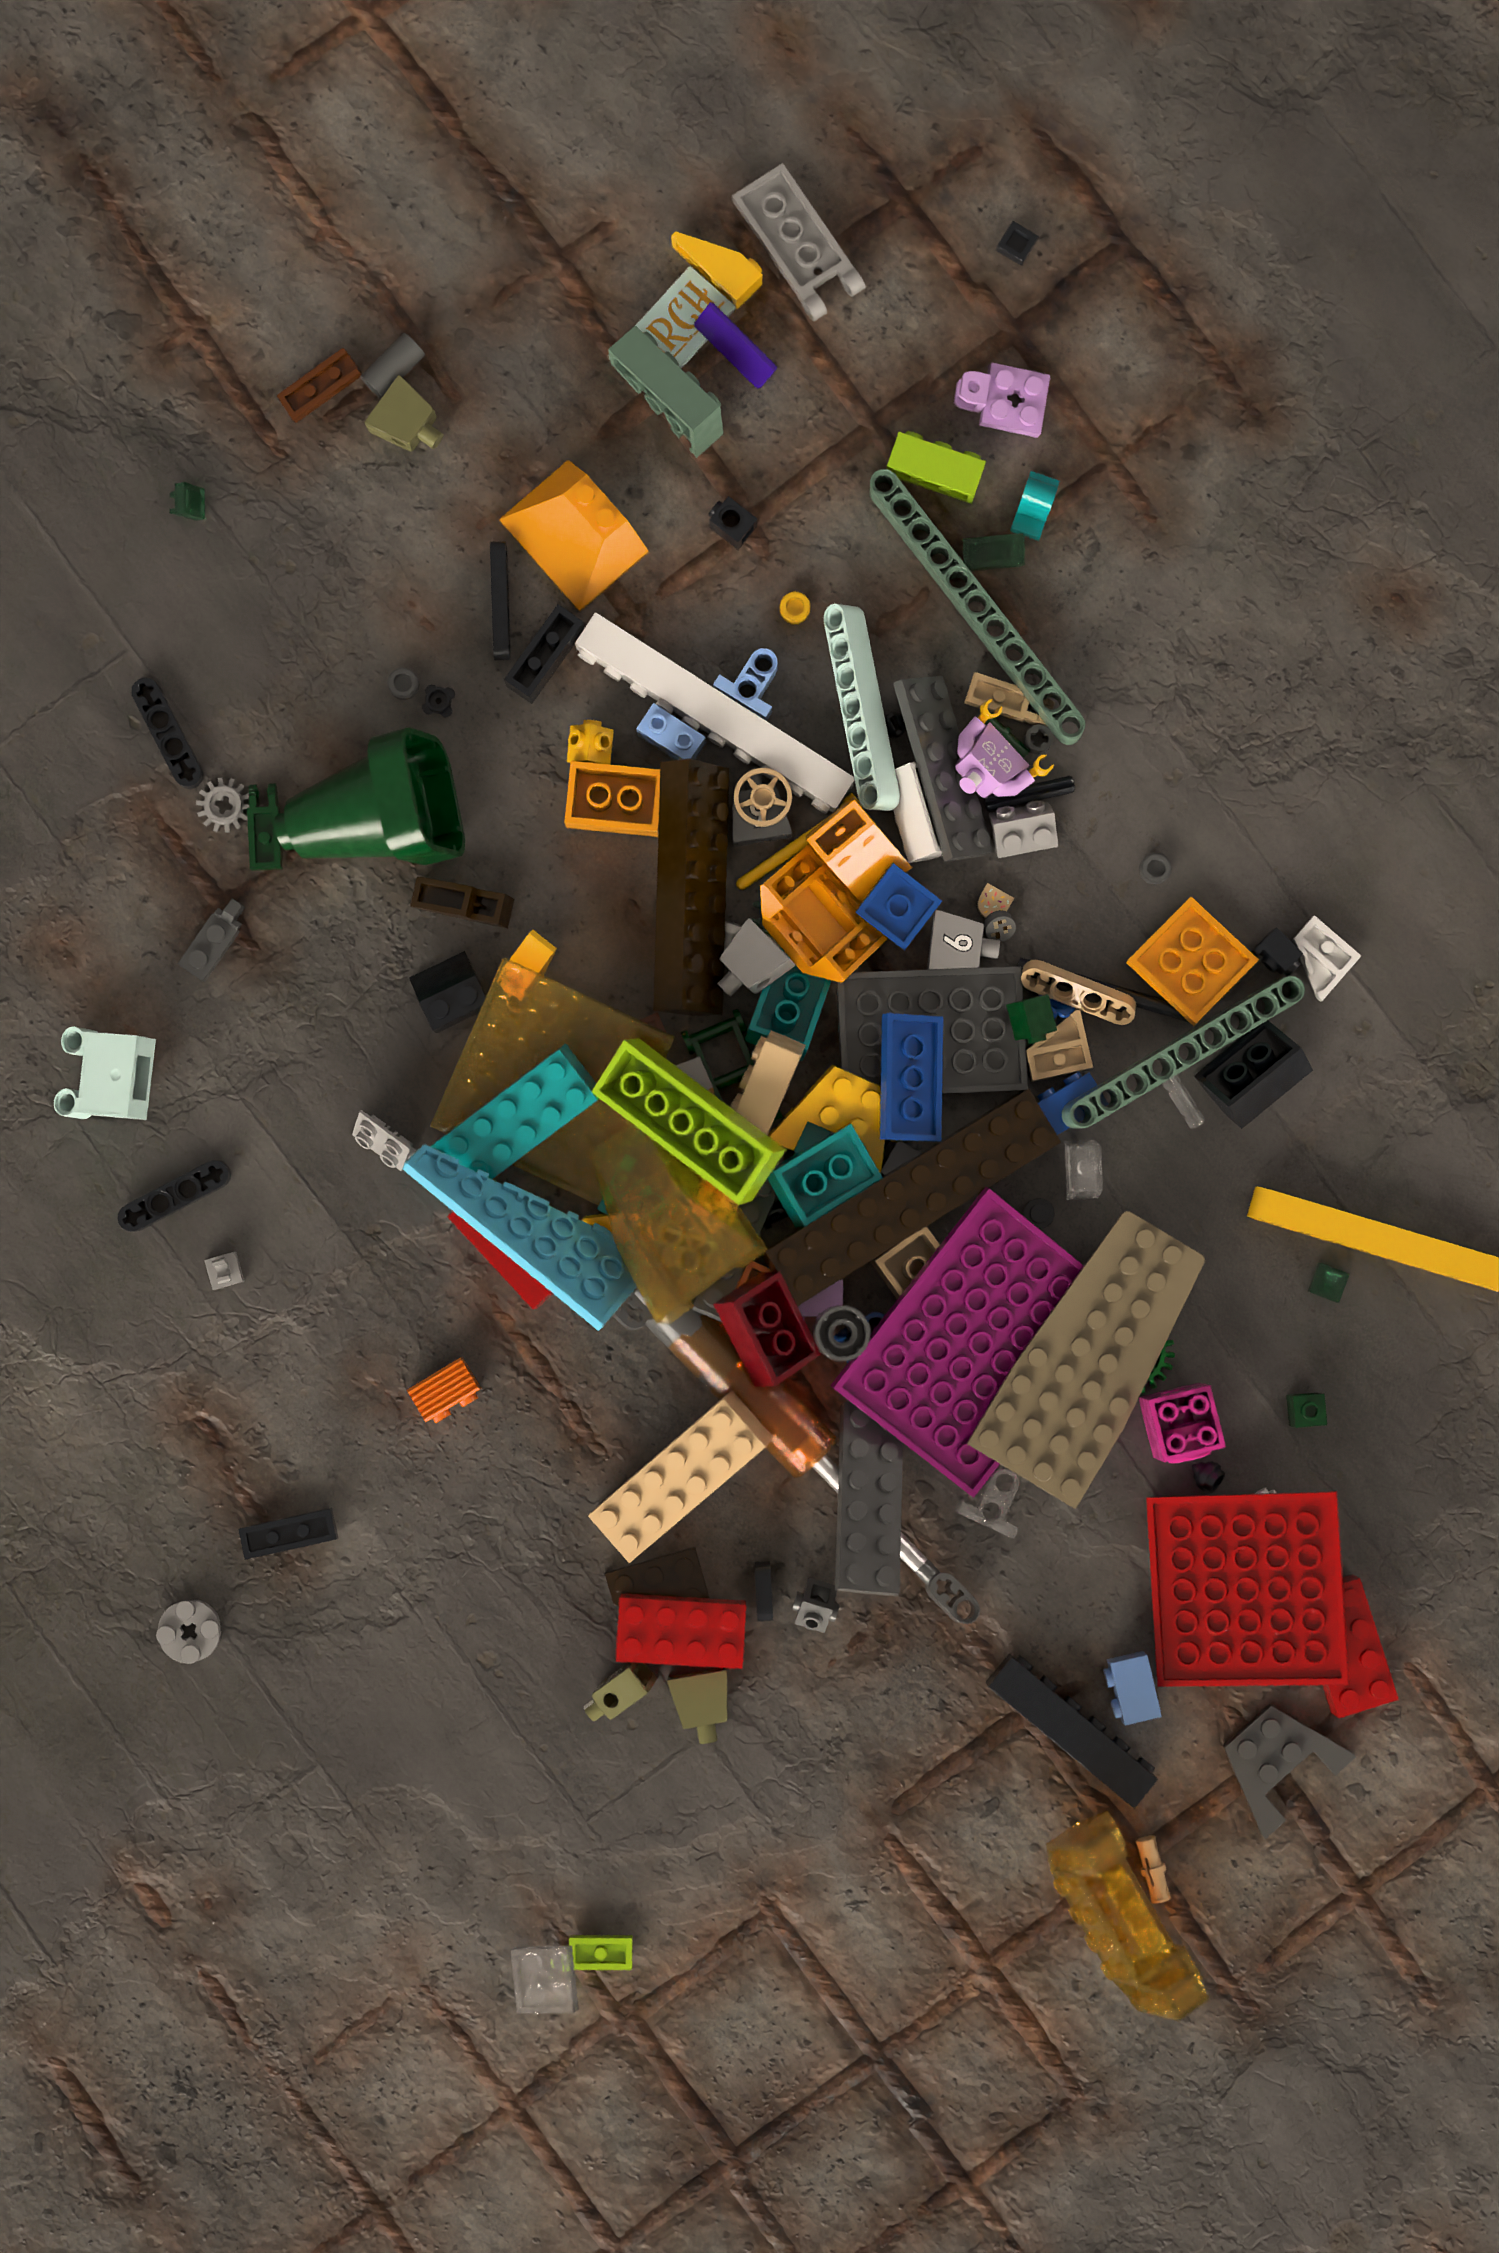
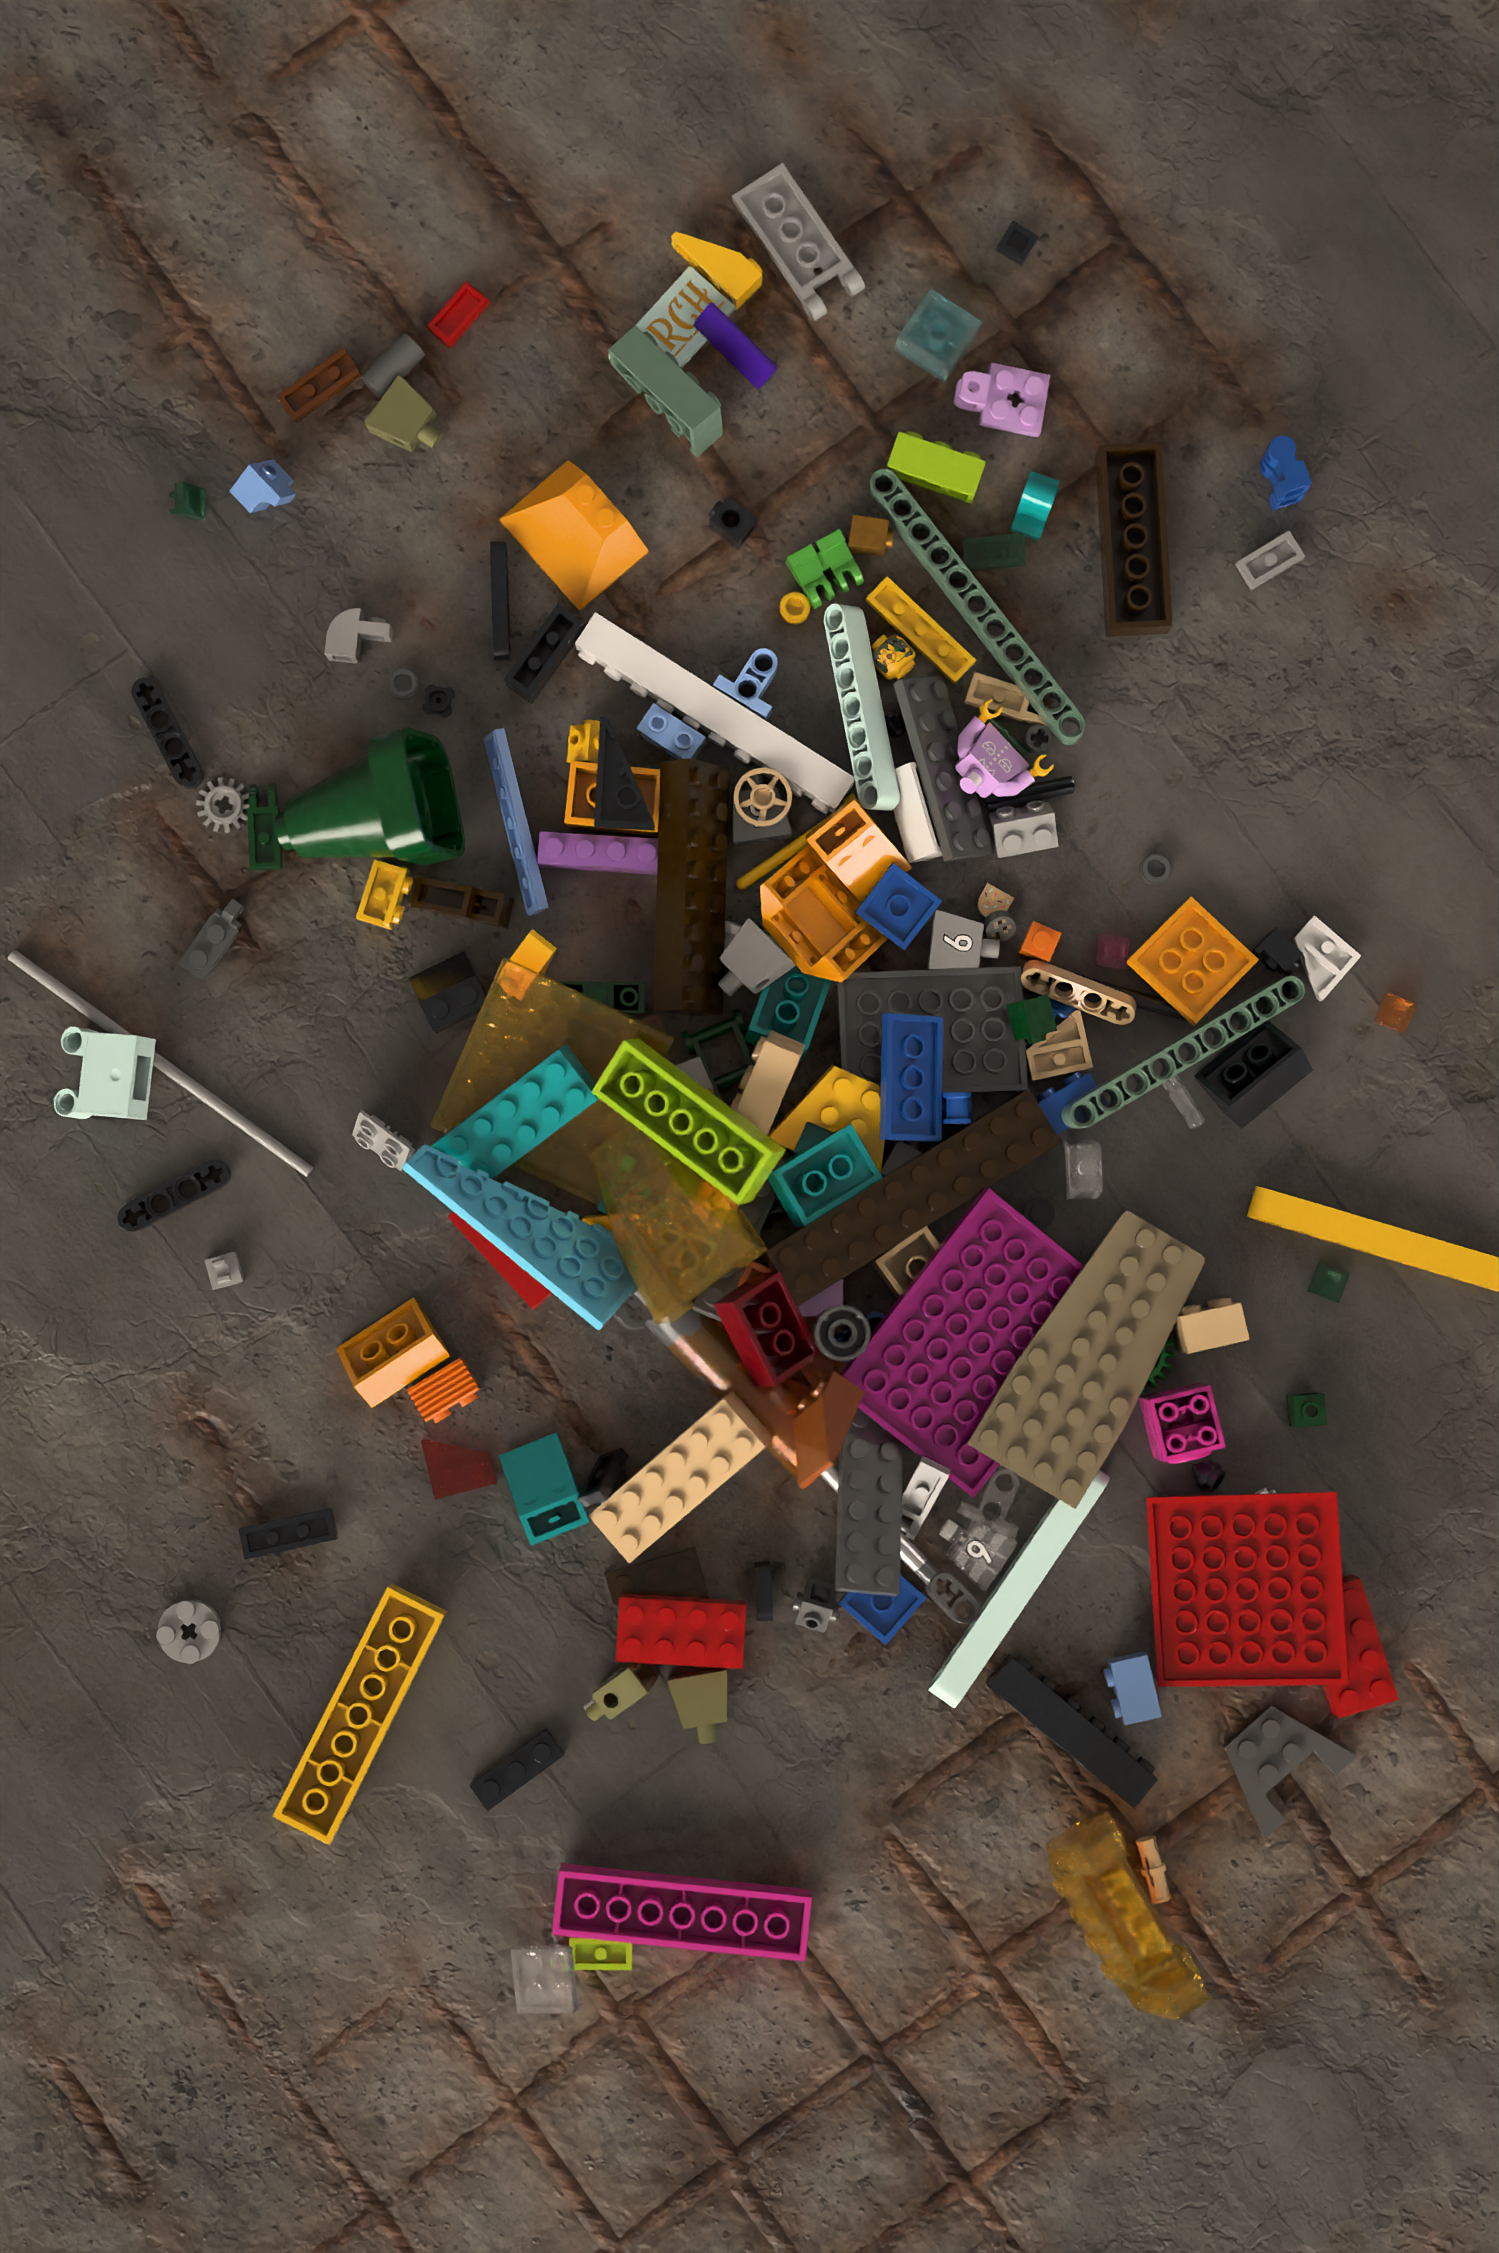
none -> light grey piece [8,949,314,1177]
none -> medium blue brick [230,459,296,513]
none -> yellow brick [273,1583,447,1845]
none -> light grey brick [324,608,394,664]
none -> light orange slope [336,1297,450,1408]
none -> yellow bracket [356,859,413,930]
none -> clear red wing [421,1439,497,1499]
none -> red tile [426,281,490,349]
none -> black plate [469,1728,565,1811]
none -> medium blue tile [483,728,549,916]
none -> teal slope [499,1432,591,1546]
none -> medium lavender brick [538,832,658,875]
none -> dark green slope [551,981,645,1016]
none -> dark pink brick [552,1863,812,1961]
none -> black plate [577,1447,629,1507]
none -> black wing [594,717,655,831]
none -> bright green legs [786,529,864,609]
none -> dark orange slope [793,1371,865,1489]
none -> blue plate [838,1574,927,1645]
none -> pearl gold brick [848,515,894,558]
none -> yellow plate [865,576,976,685]
none -> yellow head [871,634,916,681]
none -> clear light blue brick [895,288,982,384]
none -> light grey plate [901,1456,951,1540]
none -> light aqua beam [928,1469,1110,1708]
none -> clear torso [939,1518,1019,1592]
none -> blue piece [942,1092,971,1124]
none -> orange brick [1018,921,1062,963]
none -> dark brown brick [1095,442,1172,637]
none -> clear pink tile [1095,934,1130,970]
none -> tan brick [1173,1298,1250,1354]
none -> light grey plate [1235,531,1305,590]
none -> blue legs [1259,435,1312,511]
none -> clear orange tile [1374,993,1417,1034]

